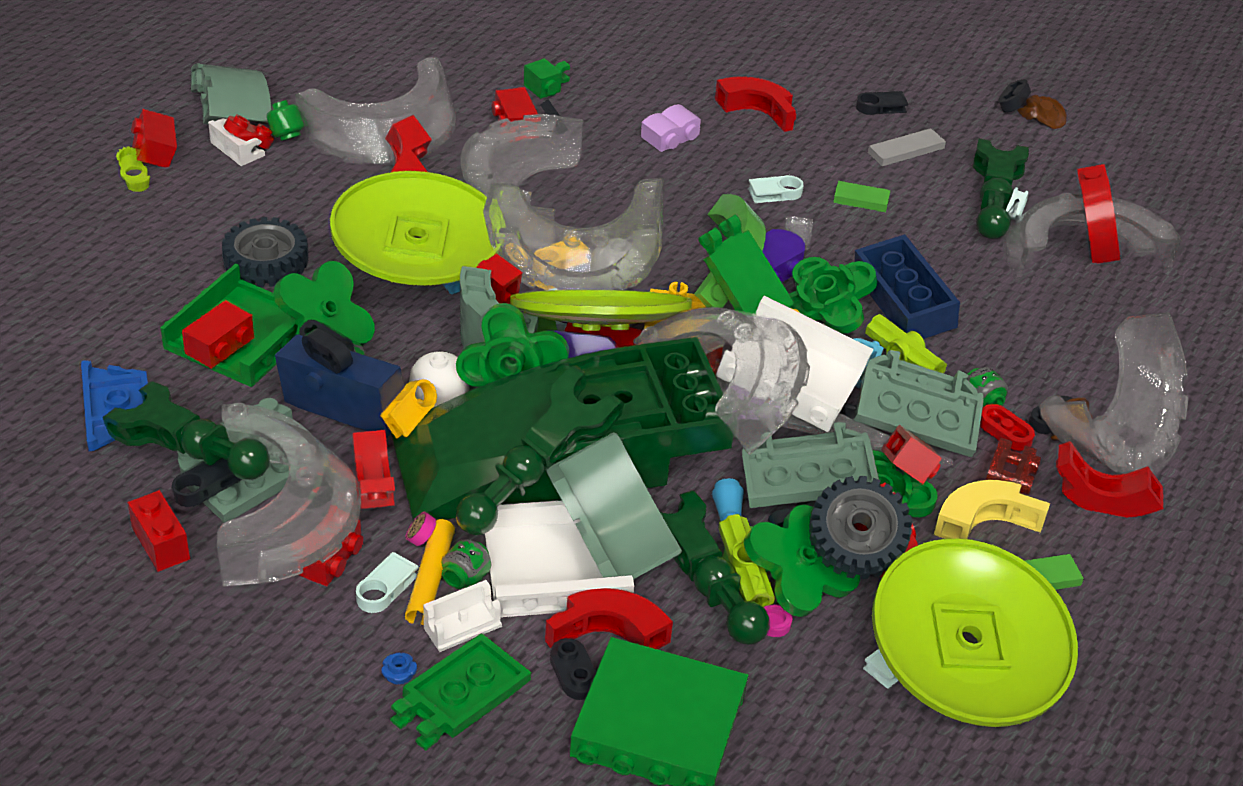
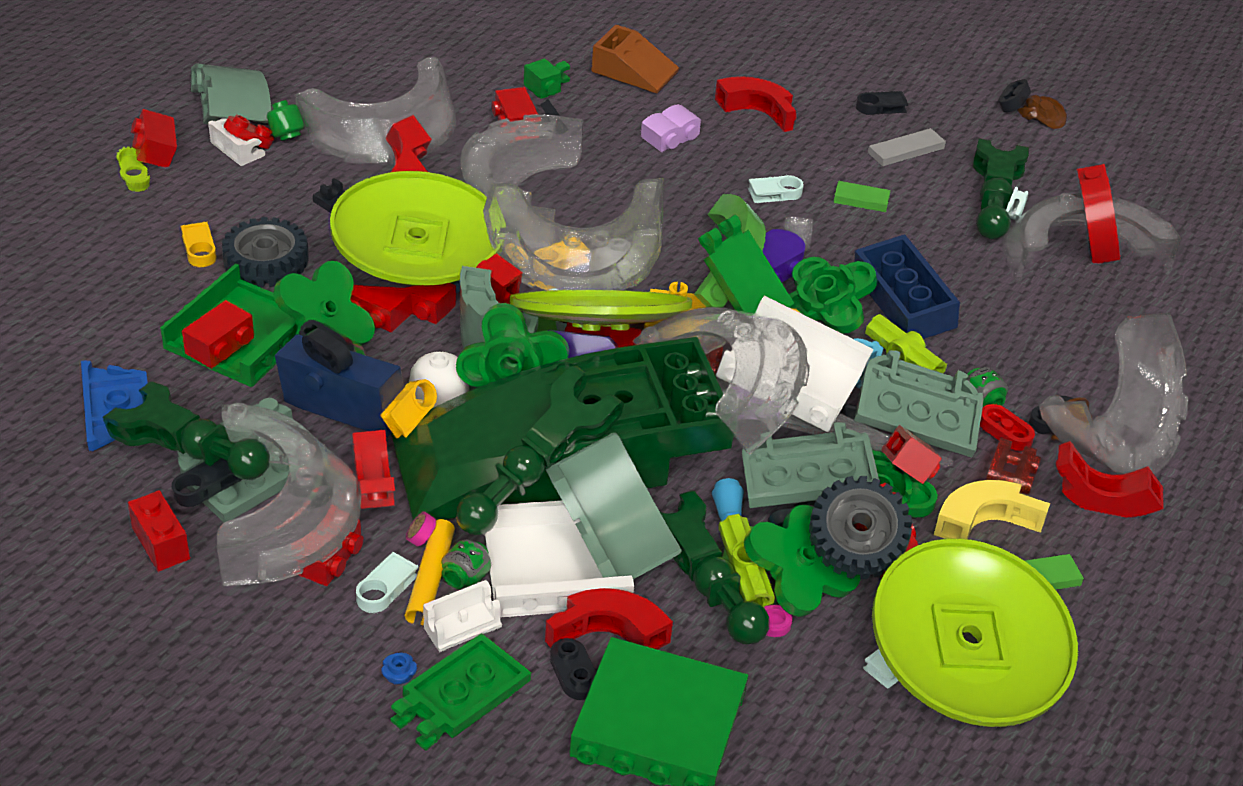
none -> yellow piece [181,222,216,267]
none -> black tile [313,178,345,213]
none -> red arch [350,283,456,332]
none -> dark orange slope [592,25,679,93]

